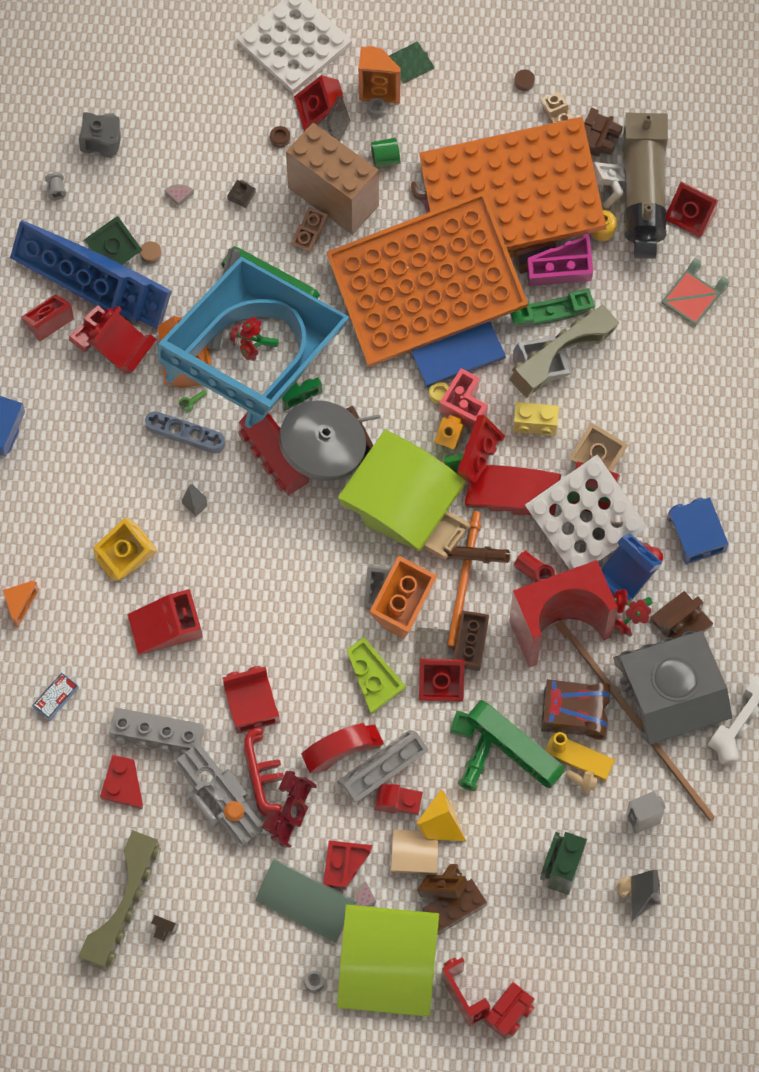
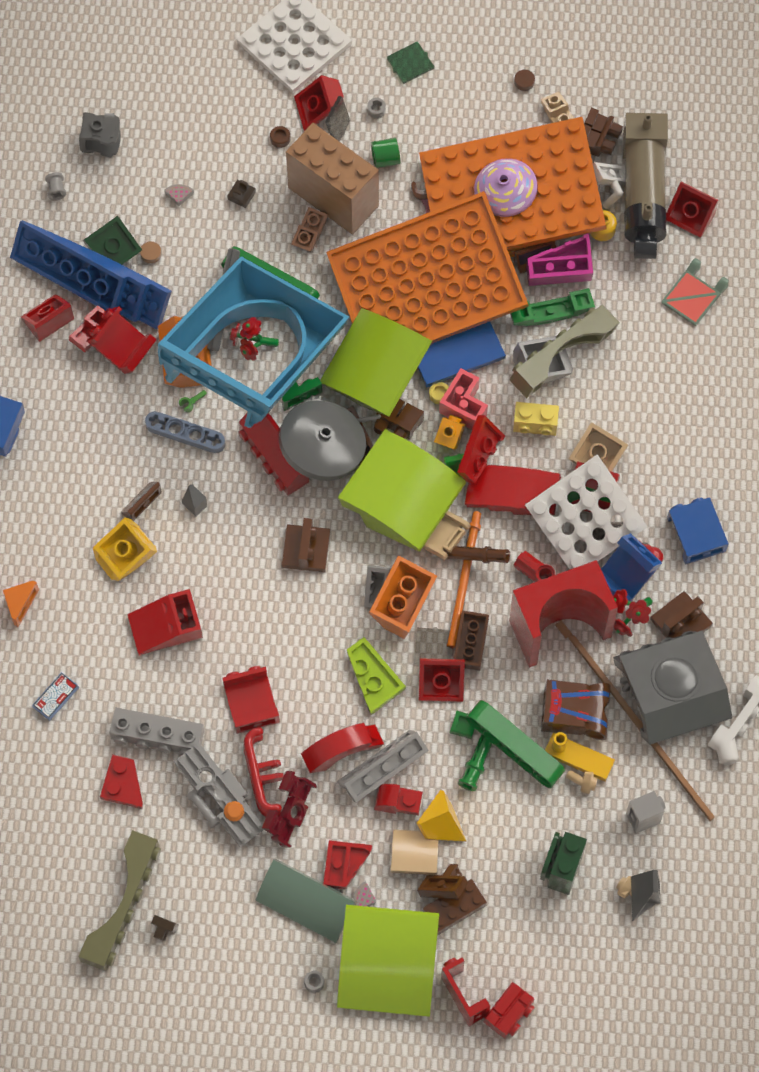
orange slope [358,46,401,104] -> none
none -> reddish brown slope [121,482,162,521]
none -> reddish brown bracket [282,518,331,572]
none -> lime slope [320,308,432,417]
none -> reddish brown hips [374,399,424,440]
none -> lavender dish [474,159,538,217]

